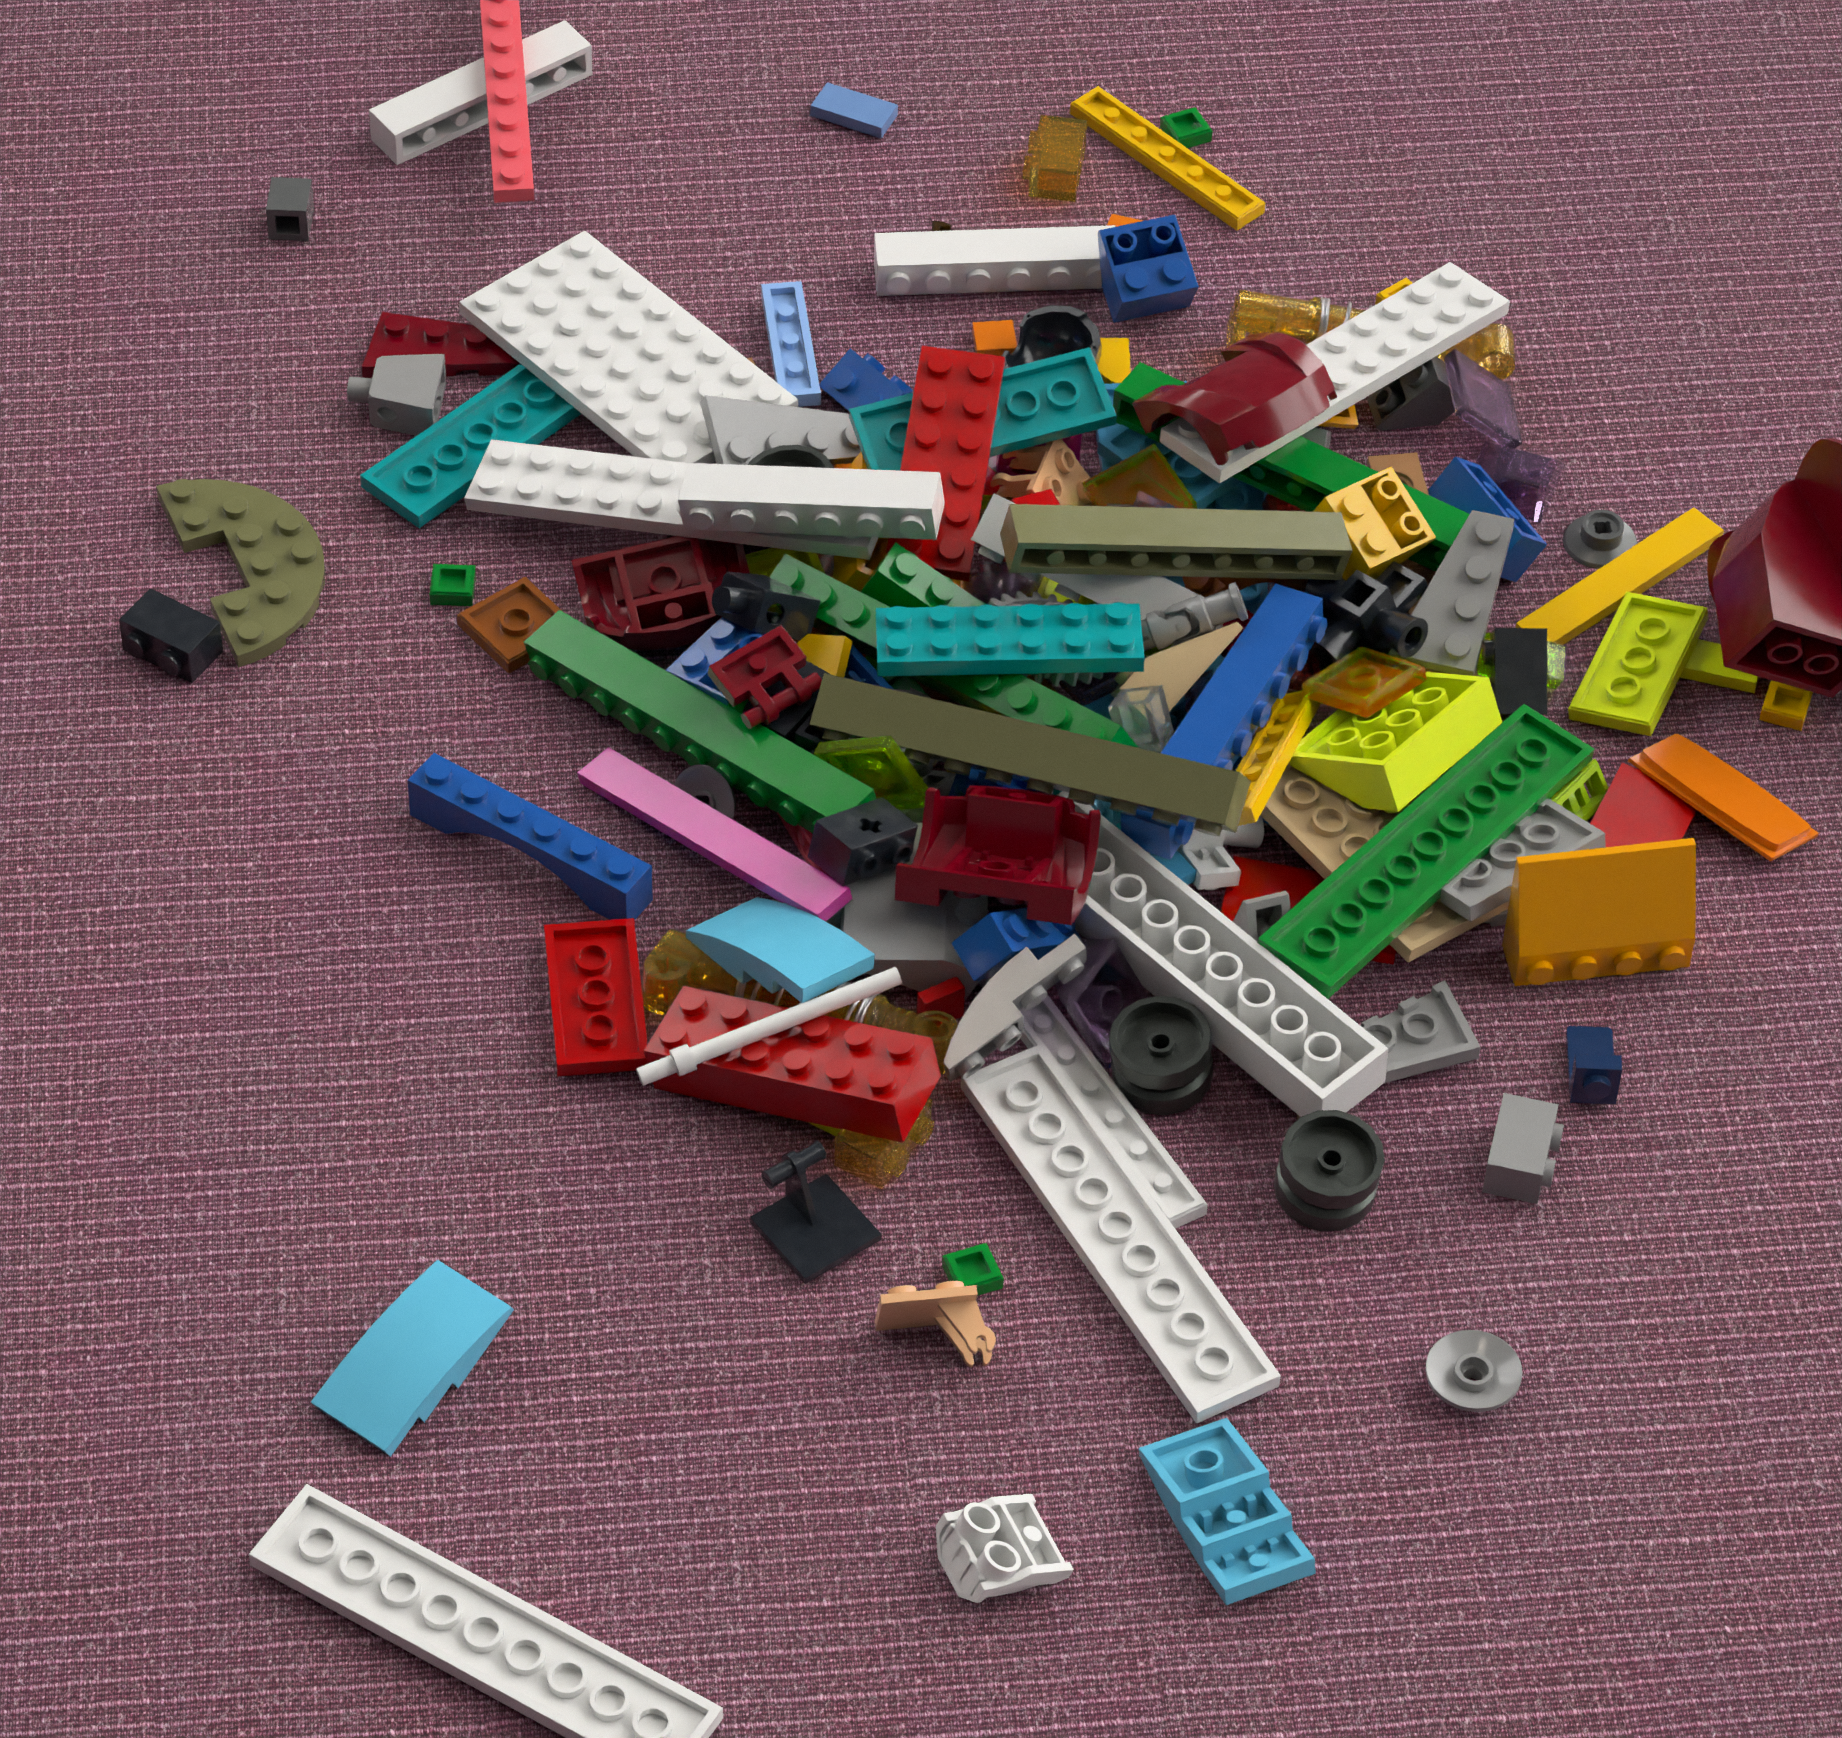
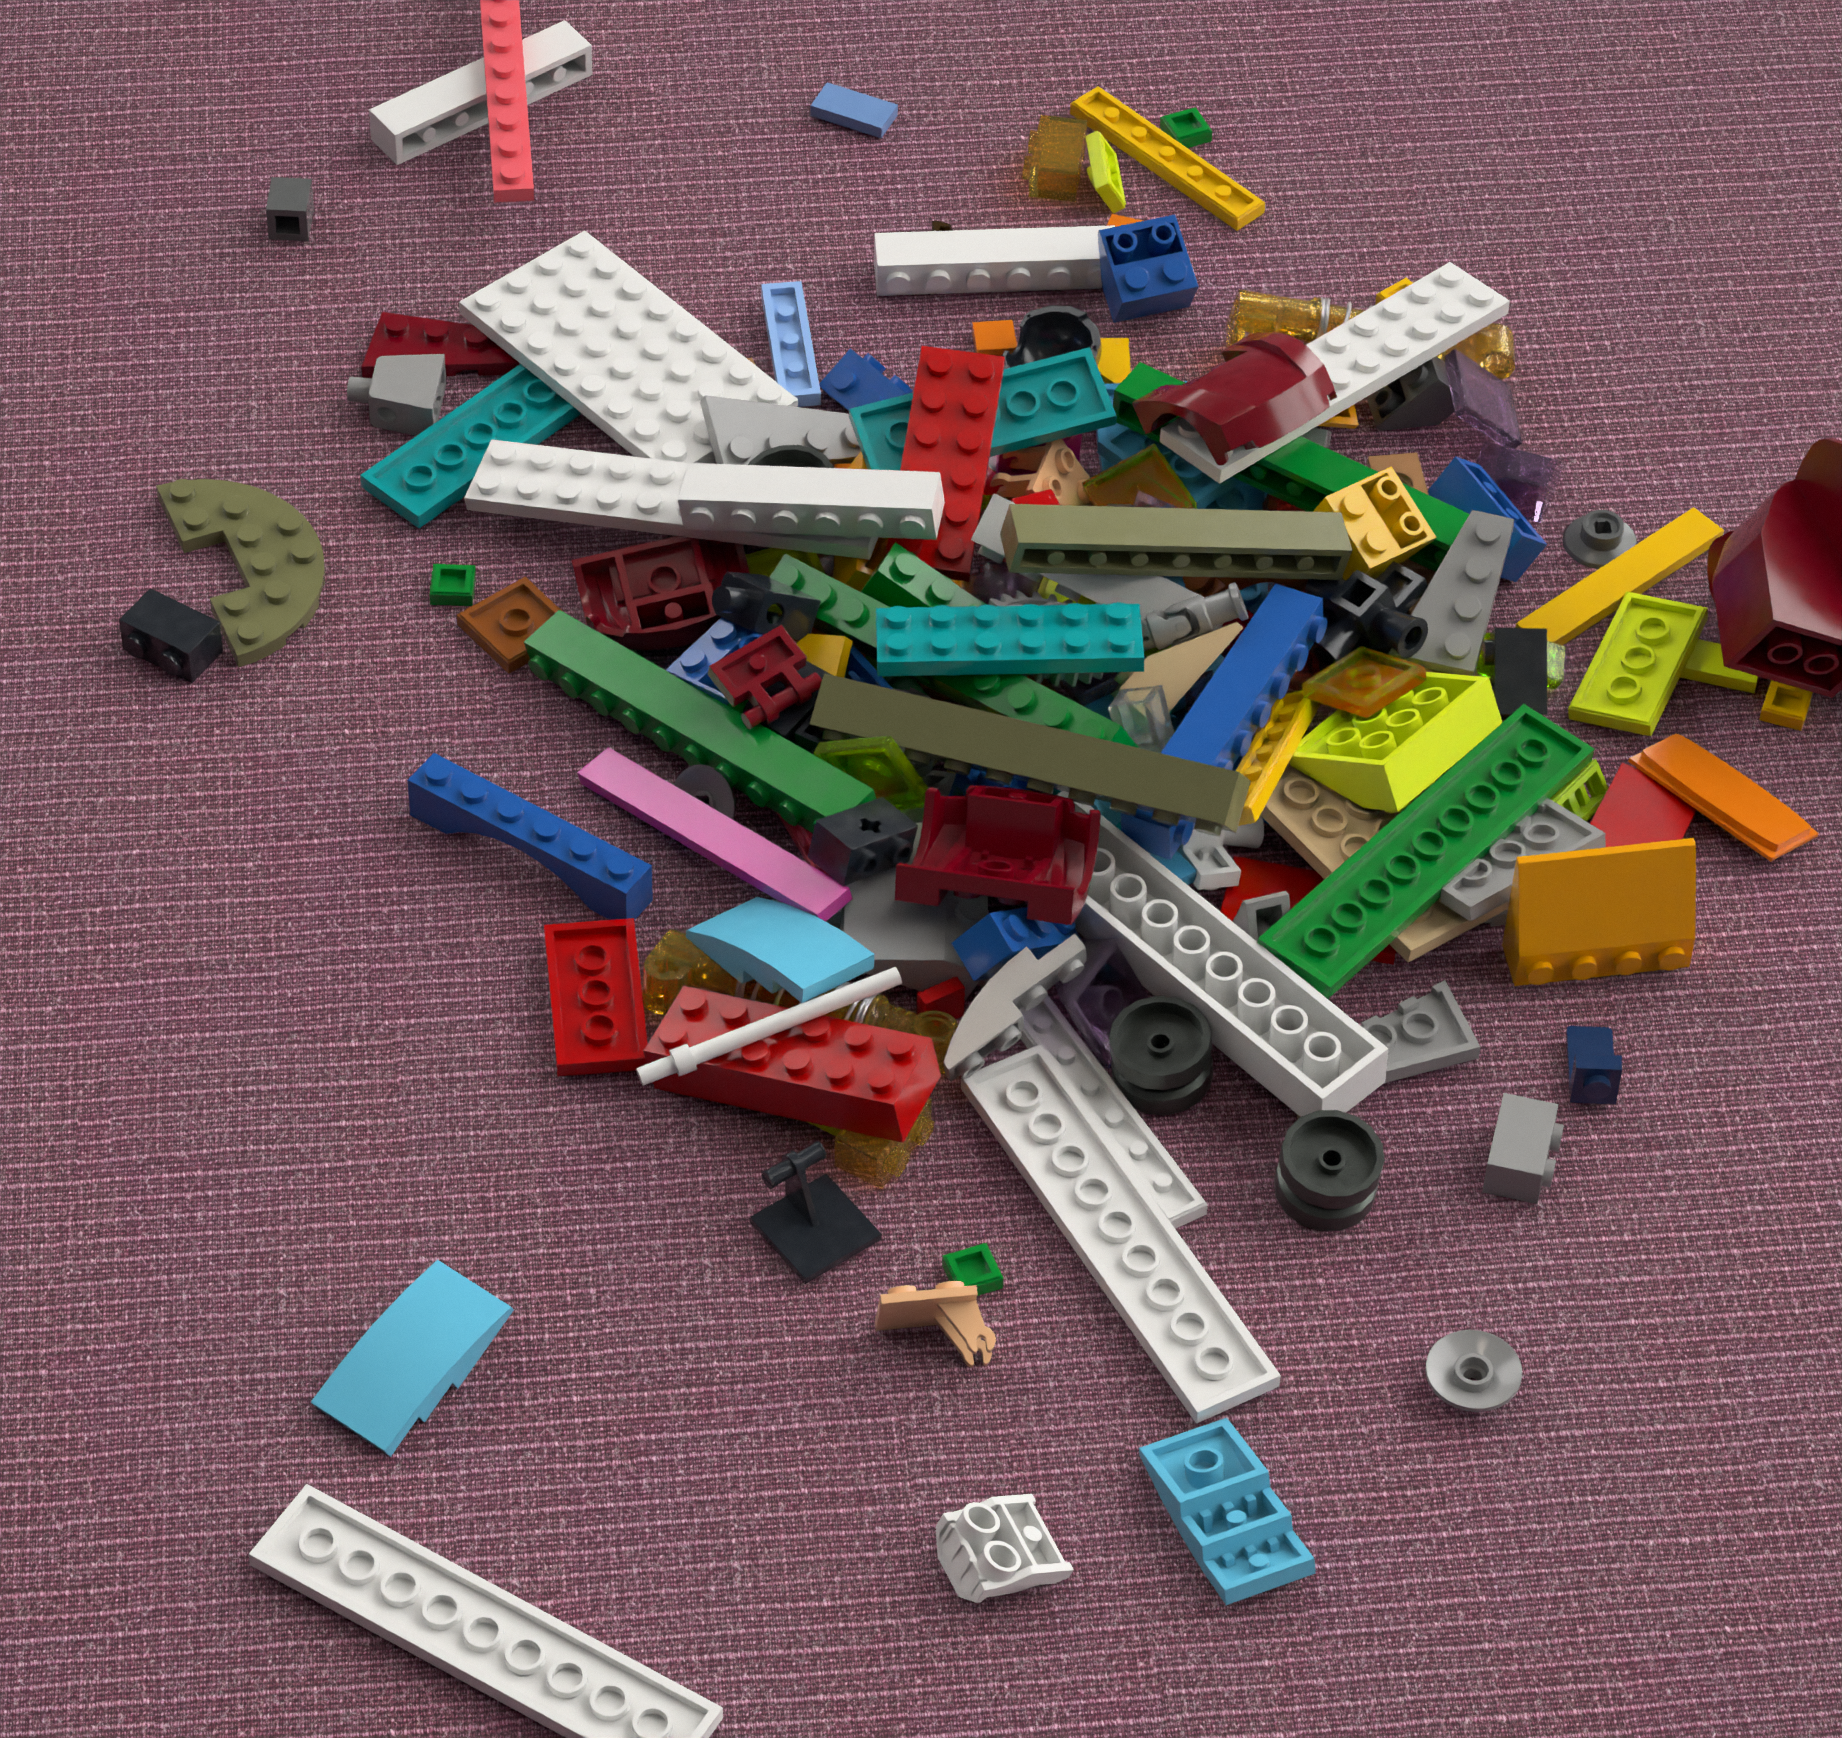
none -> neon yellow plate [1085,131,1126,214]

